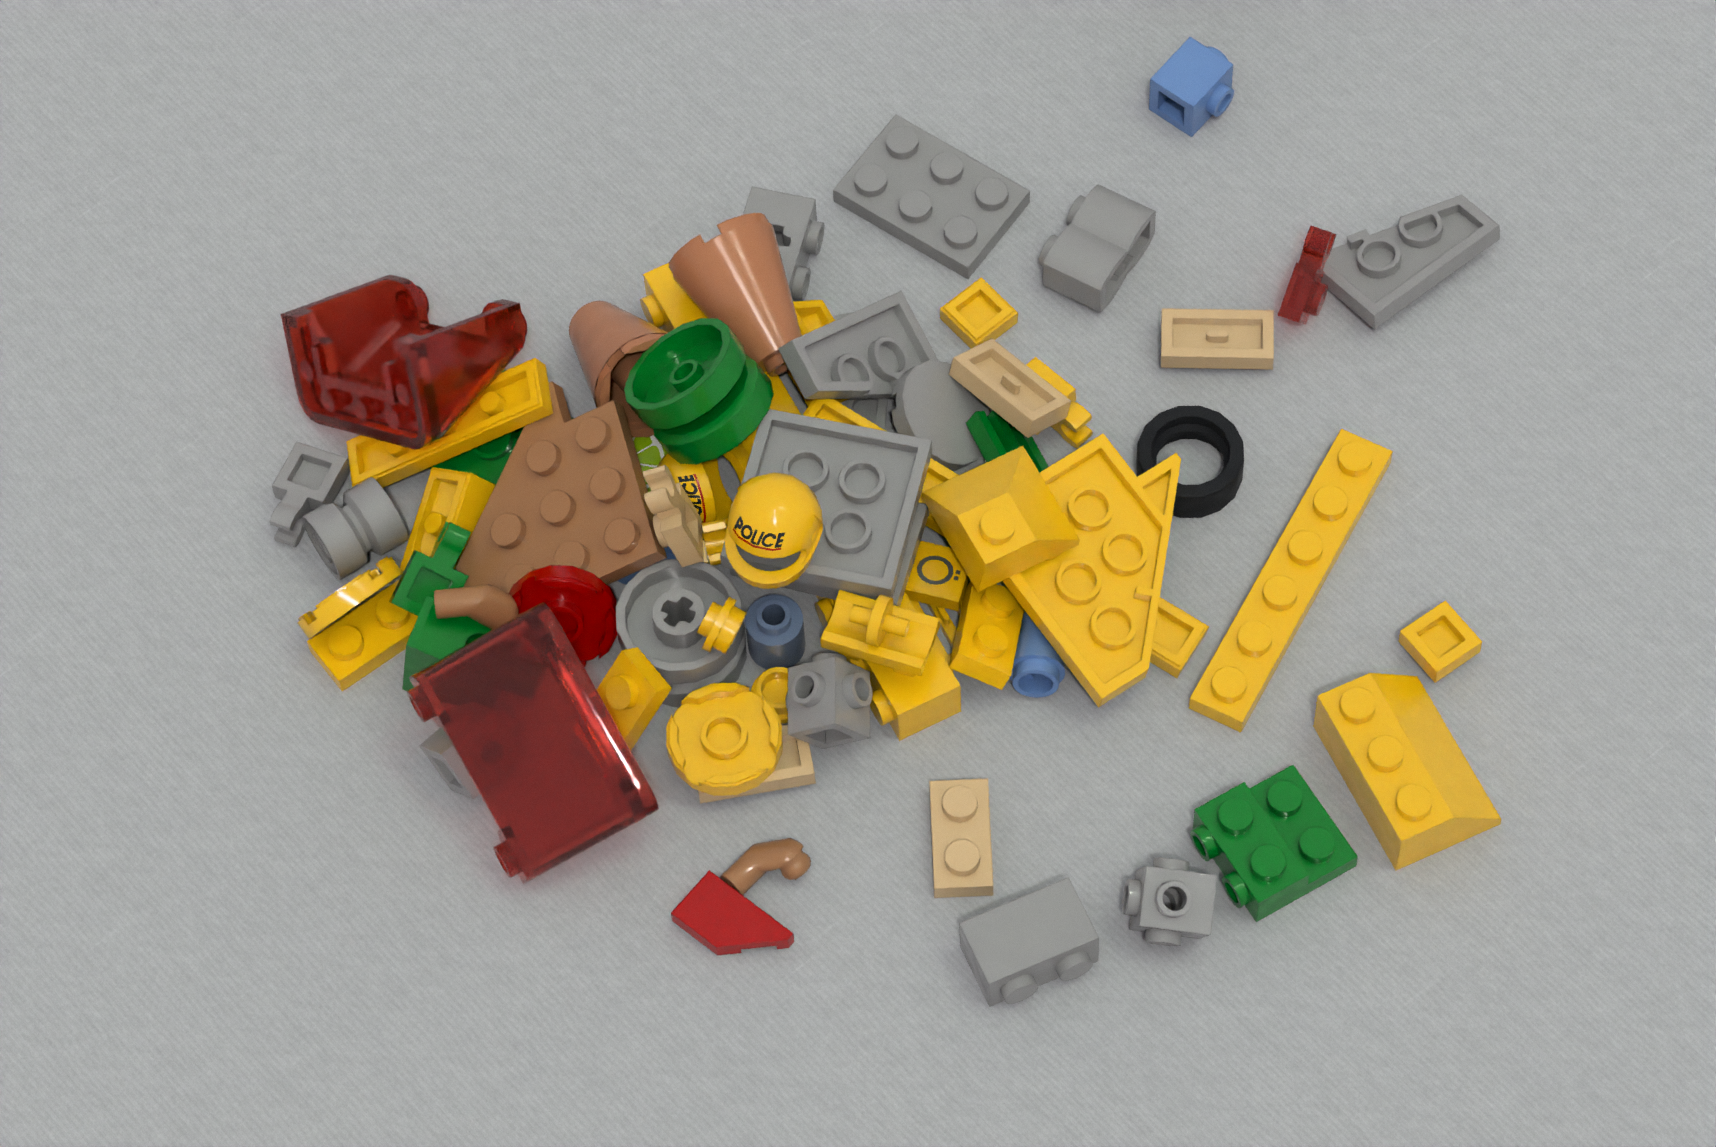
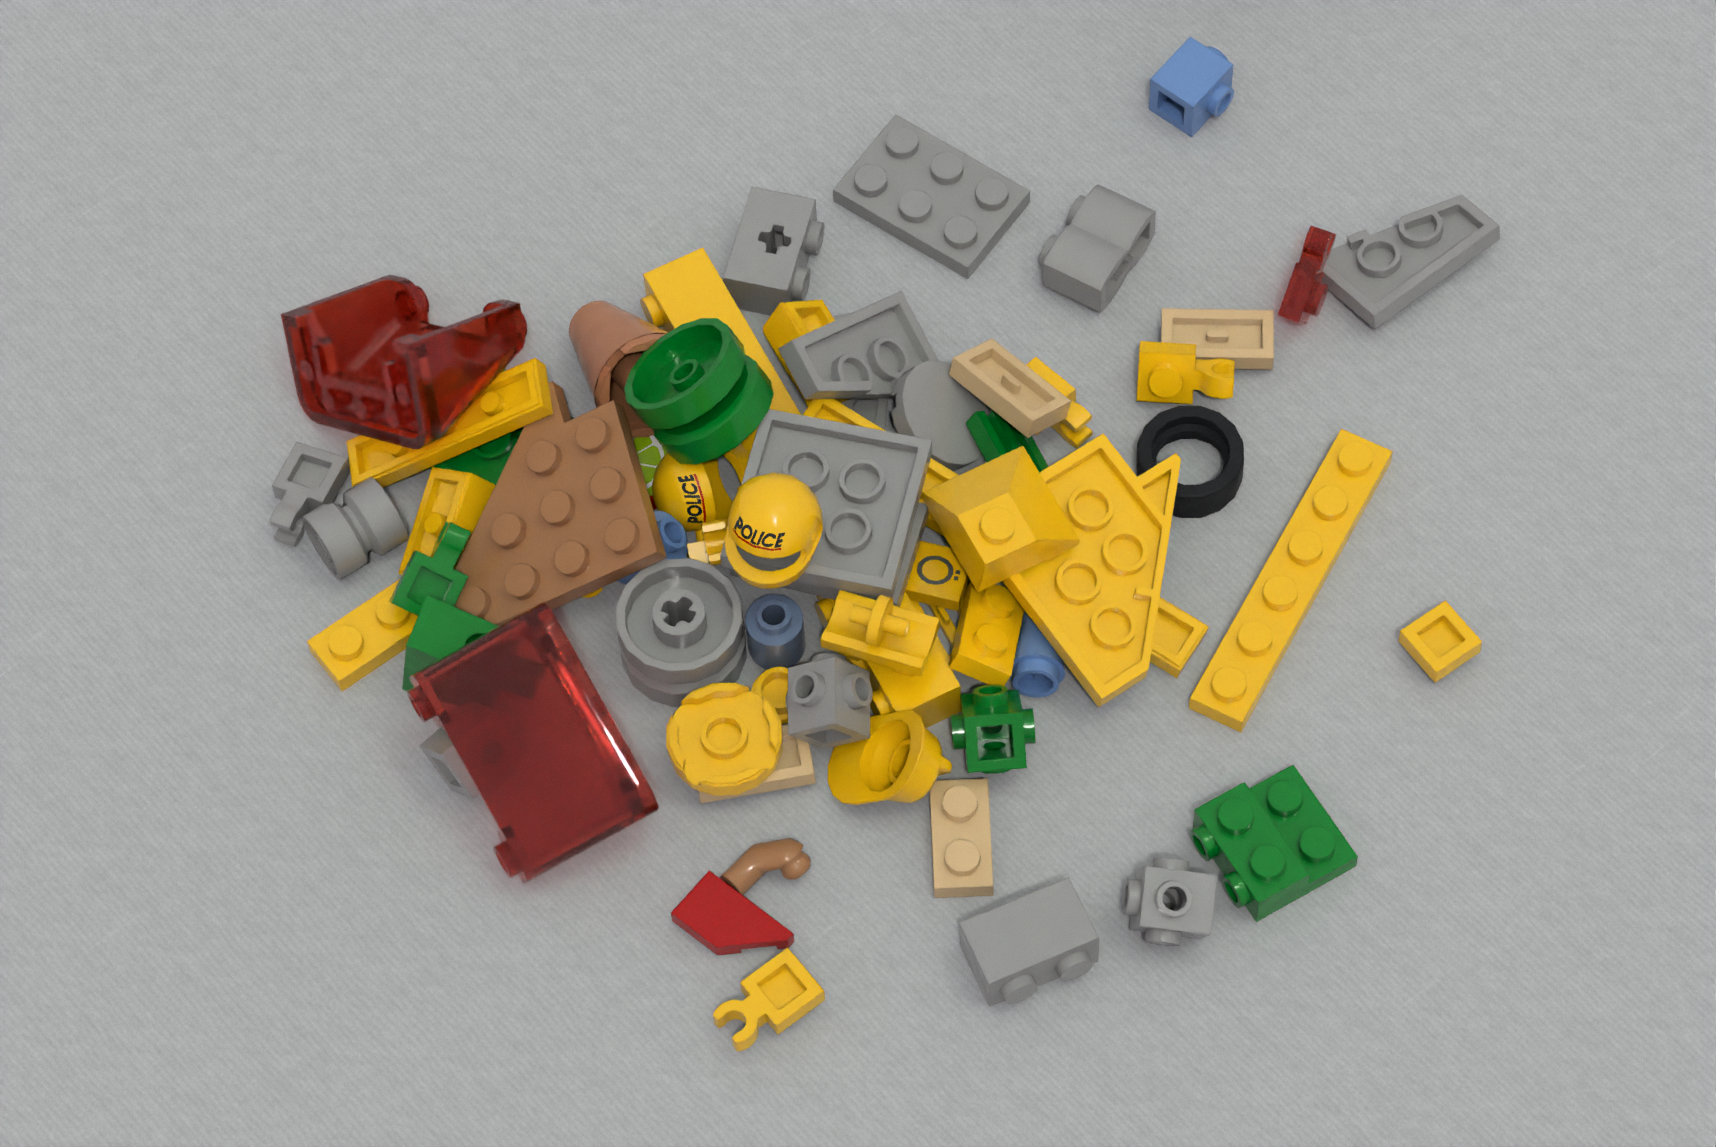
yellow tile [297,556,403,639] -> none
medium nougat arm [434,584,518,630] -> none
red tile [506,565,617,671] -> none
yellow plate [569,647,672,773] -> none
tan plate [643,465,704,567] -> none
nougat cone [669,213,802,377] -> none
yellow plate [697,597,747,654] -> none
yellow tile [940,277,1018,348] -> none
yellow slope [1313,673,1502,871] -> none
none -> yellow plate [713,947,825,1052]
none -> yellow piece [827,710,952,805]
none -> green brick [951,685,1036,774]
none -> yellow plate [1136,341,1235,404]

